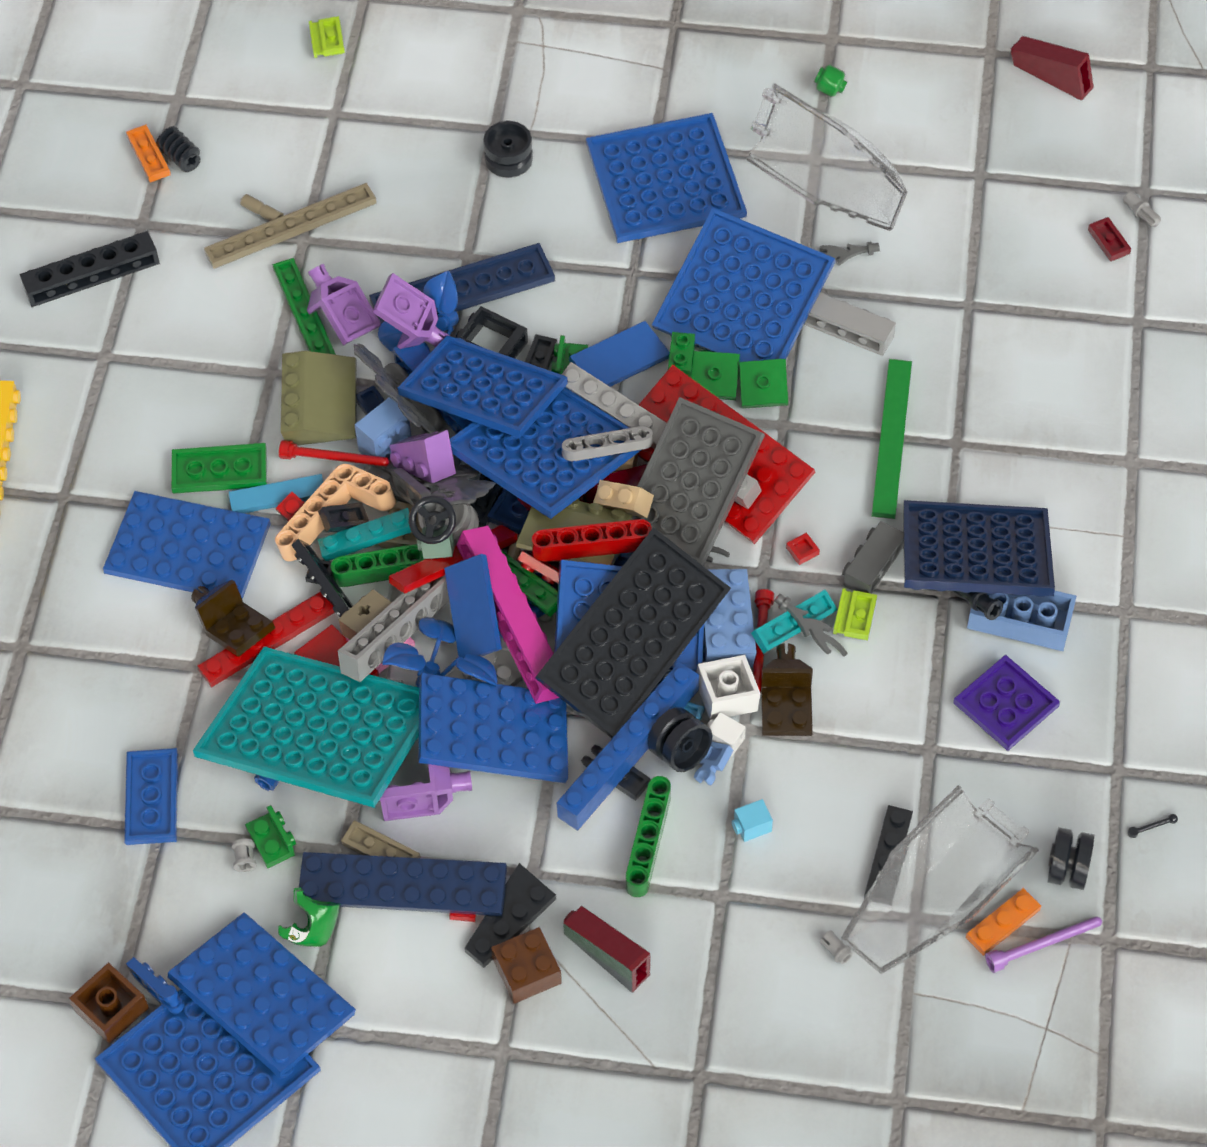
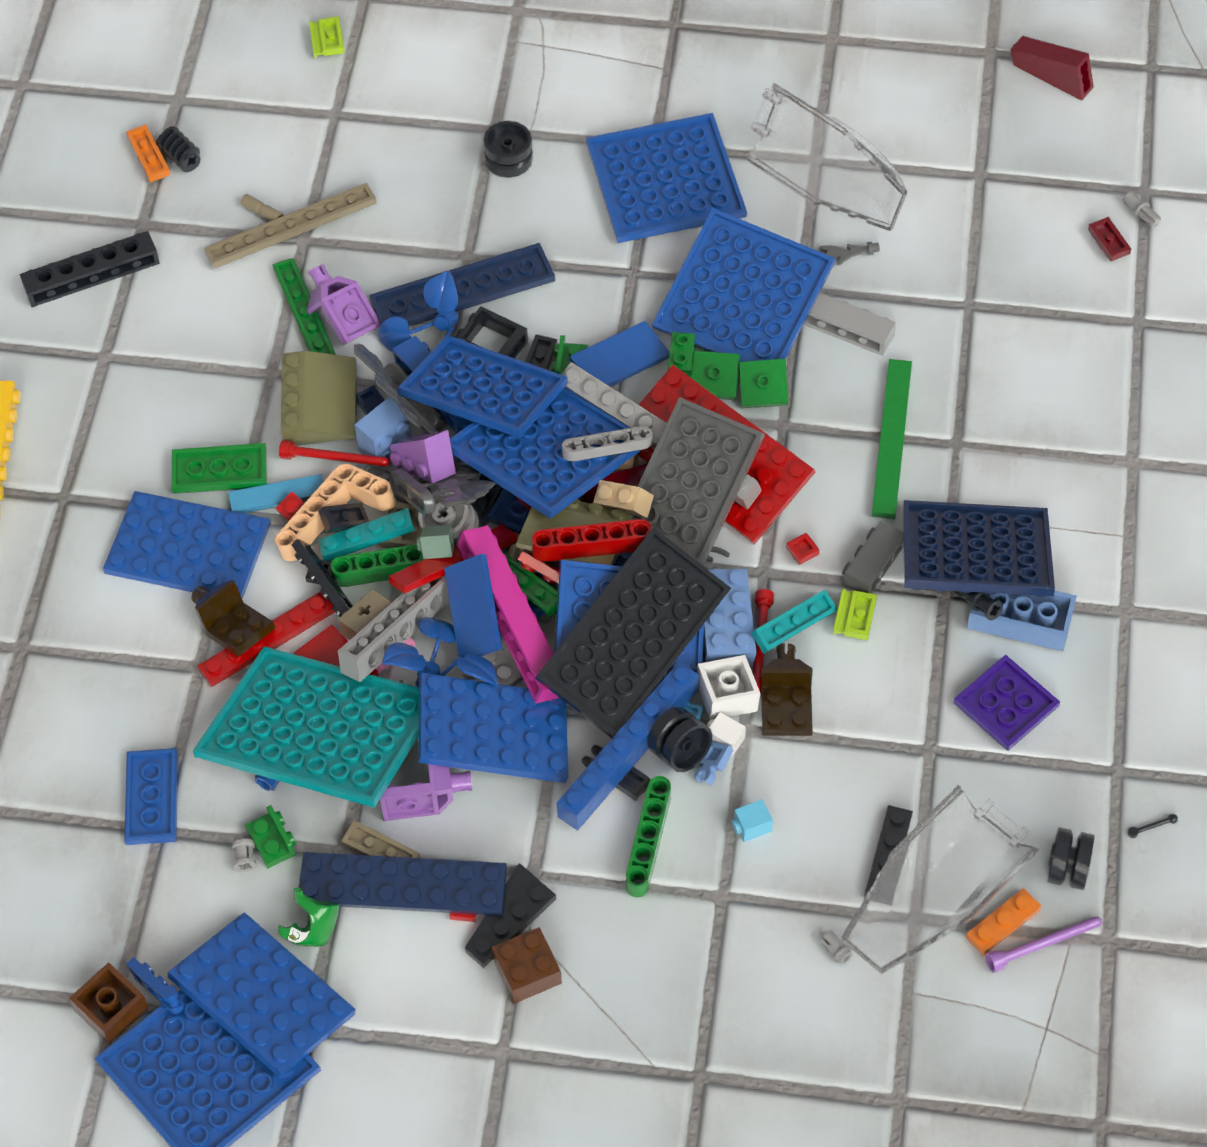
medium lavender plate [372,273,449,349] -> none
black piece [408,495,456,544] -> none
dark red slope [563,906,650,993] -> none
dark grey piece [774,594,848,657] -> none
green head [814,65,847,97] -> none

